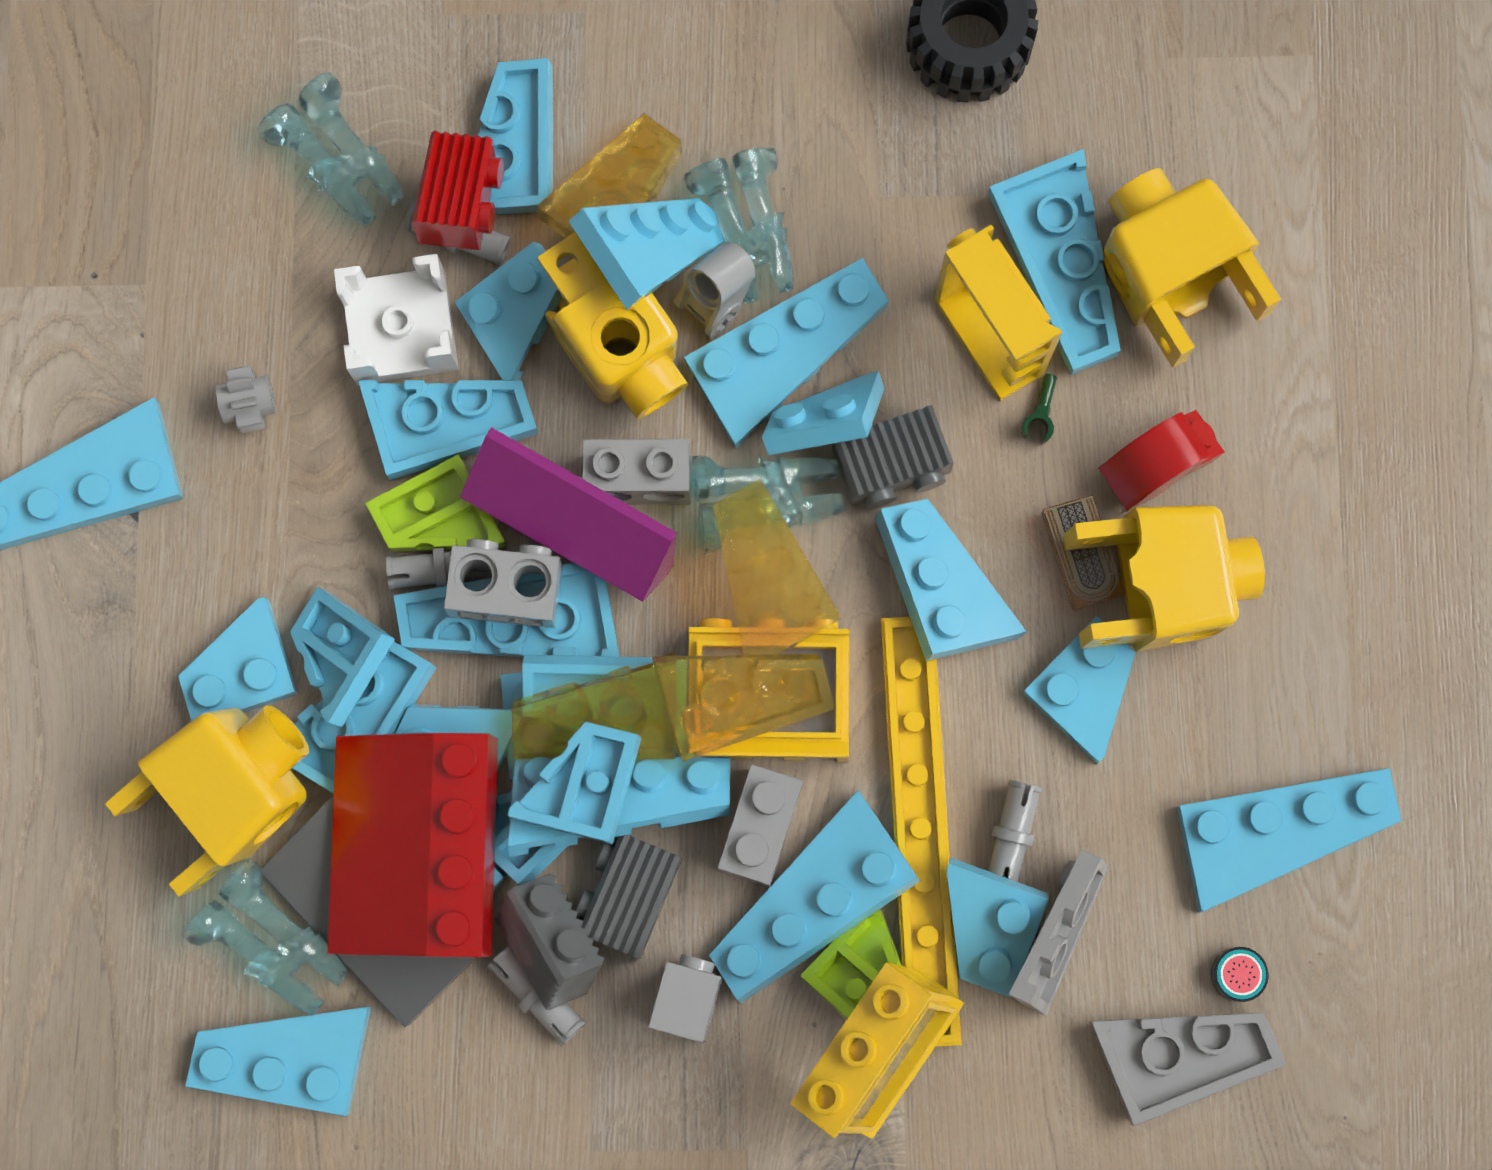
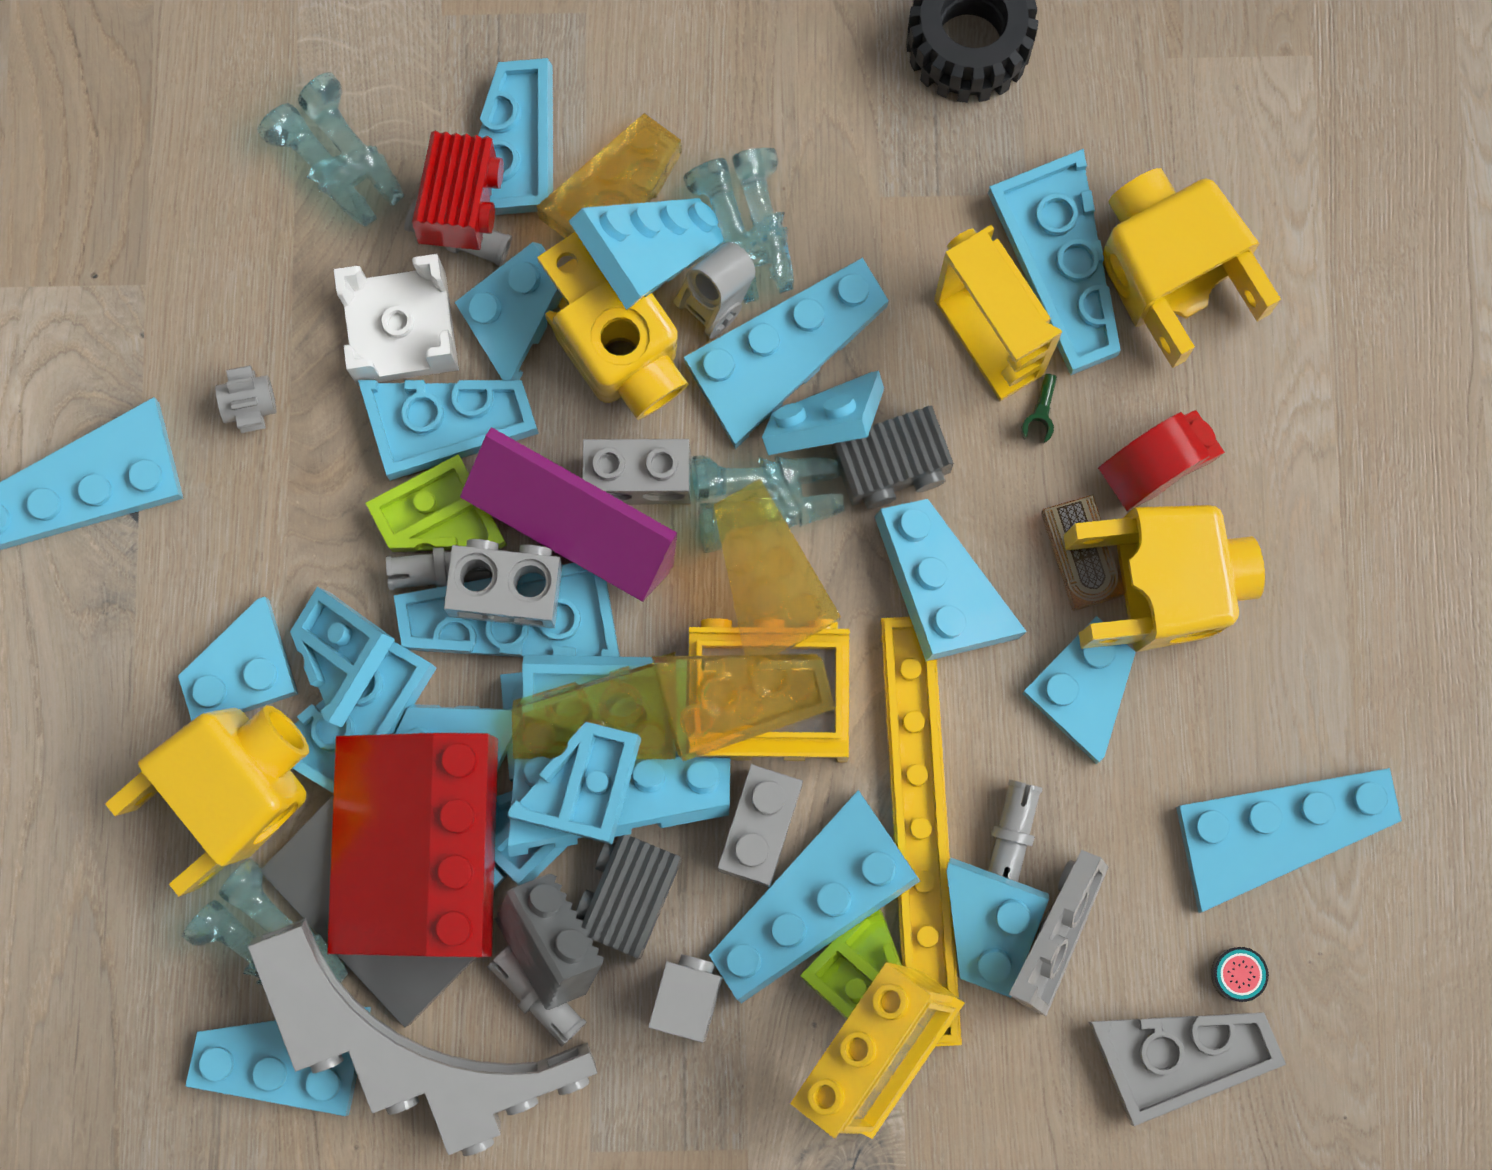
none -> light grey arch [248,918,597,1156]

